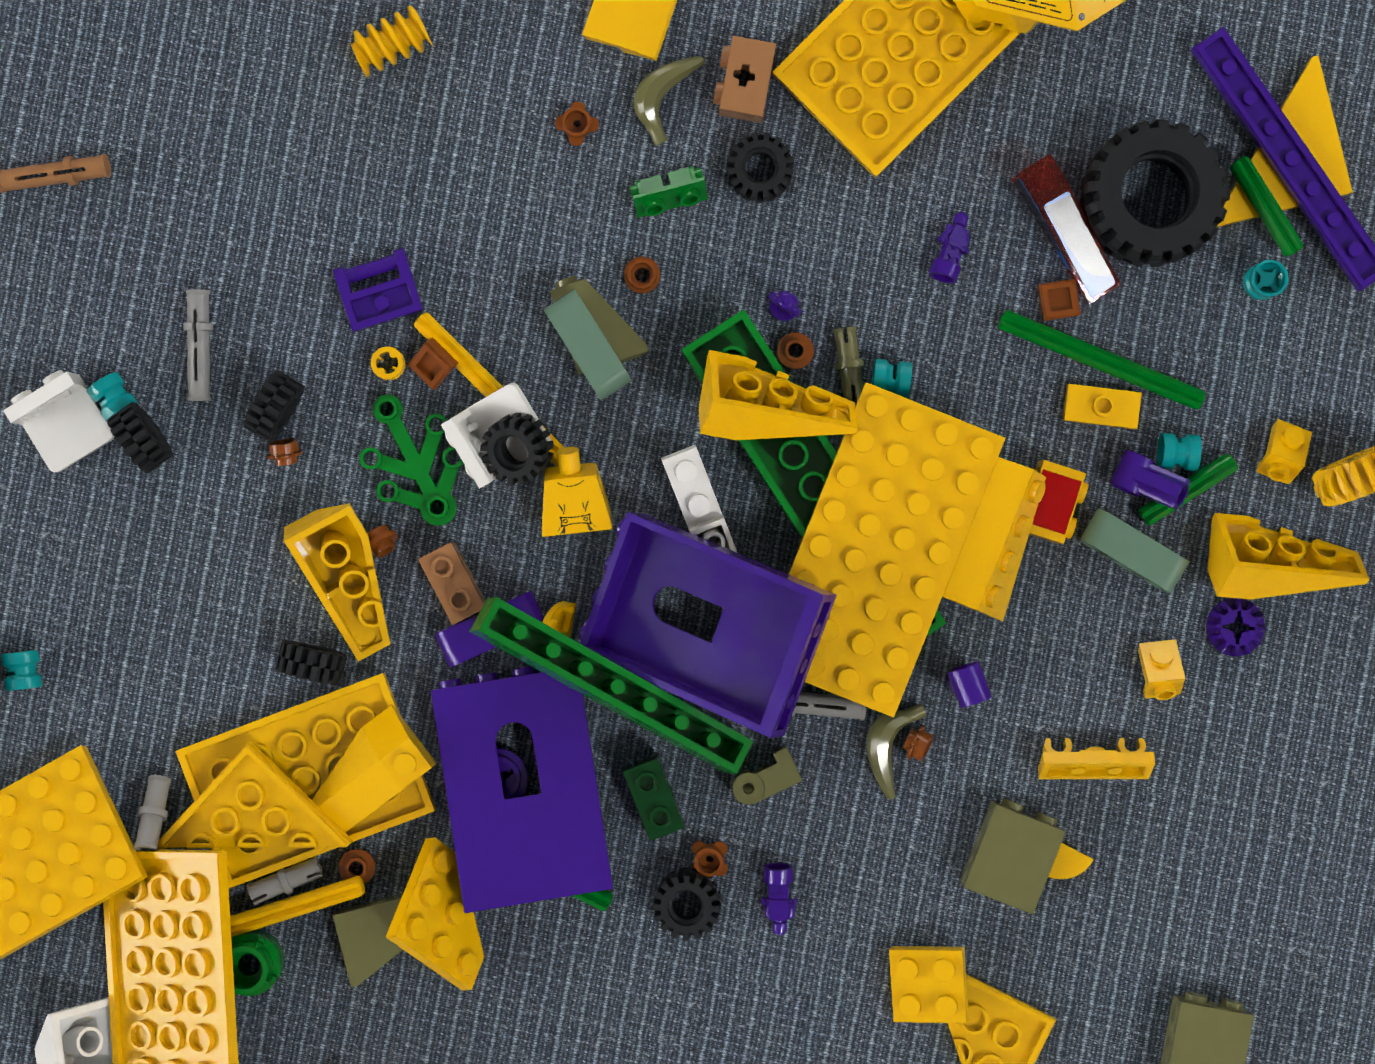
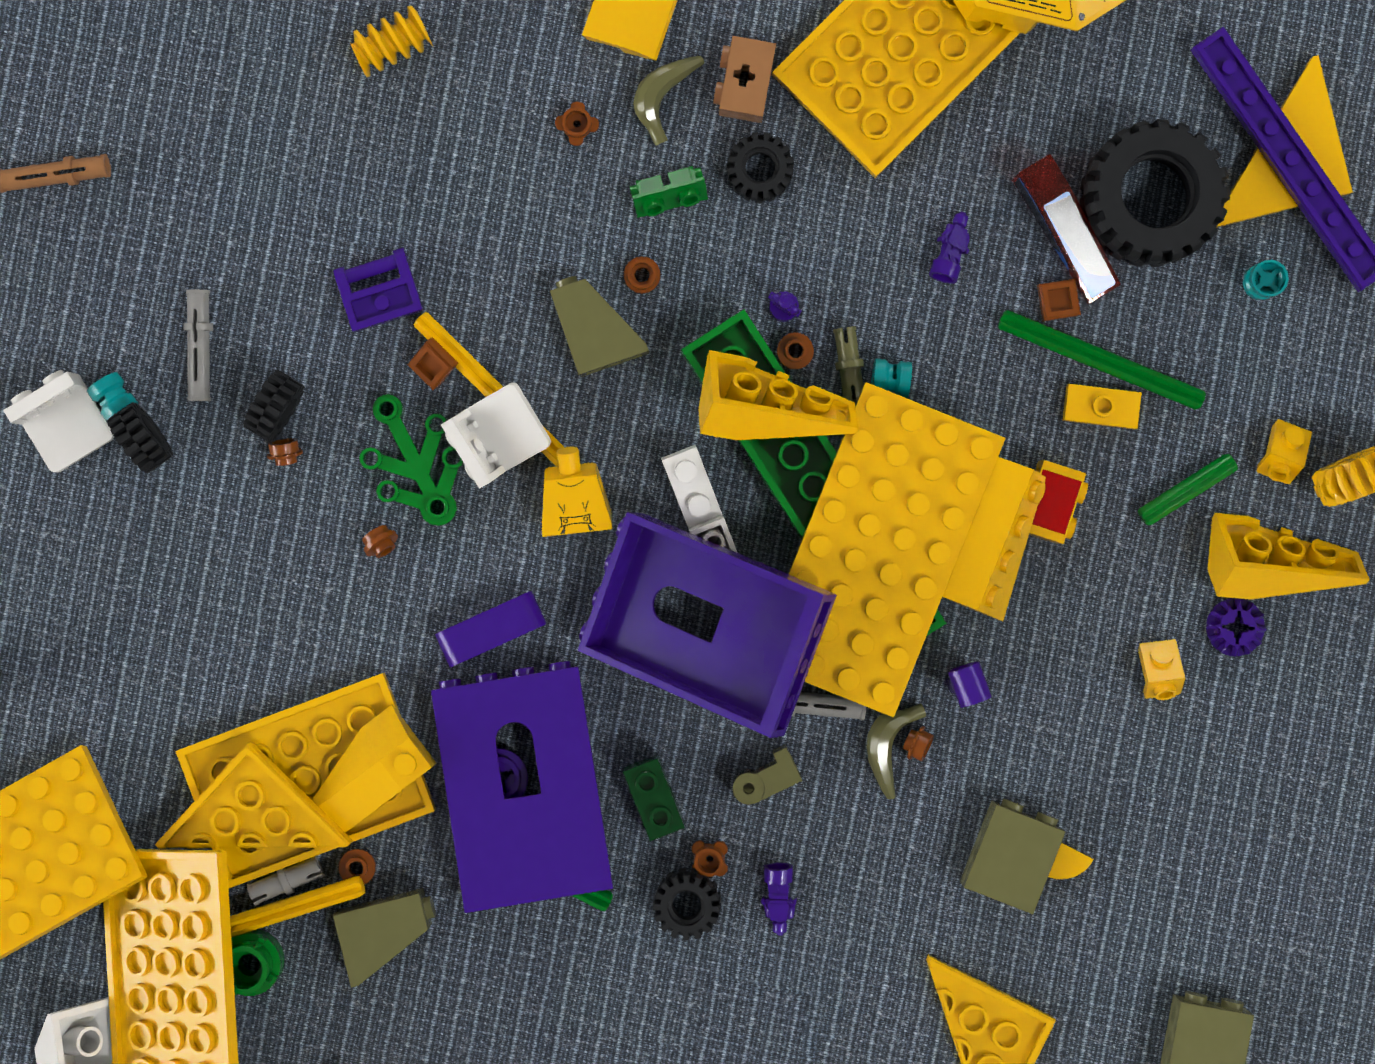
teal wheel [1,650,43,691] -> none
light grey pin [134,775,172,851] -> none
black tyre [275,640,348,685] -> none
yellow wedge [284,503,390,662] -> none
yellow bush [371,347,406,380] -> none
yellow plate [386,837,484,991] -> none
medium nougat brick [418,542,486,625] -> none
green brick [469,597,753,774] -> none
black tyre [480,413,554,485] -> none
yellow tile [542,601,576,638] -> none
sand green beam [543,289,632,401] -> none
yellow plate [889,946,969,1023] -> none
yellow plate [1038,738,1155,779] -> none
sand green beam [1079,508,1190,594] -> none
dark purple piece [1109,450,1190,510] -> none
teal wheel [1157,433,1202,471] -> none
green axle [1230,156,1303,257] -> none

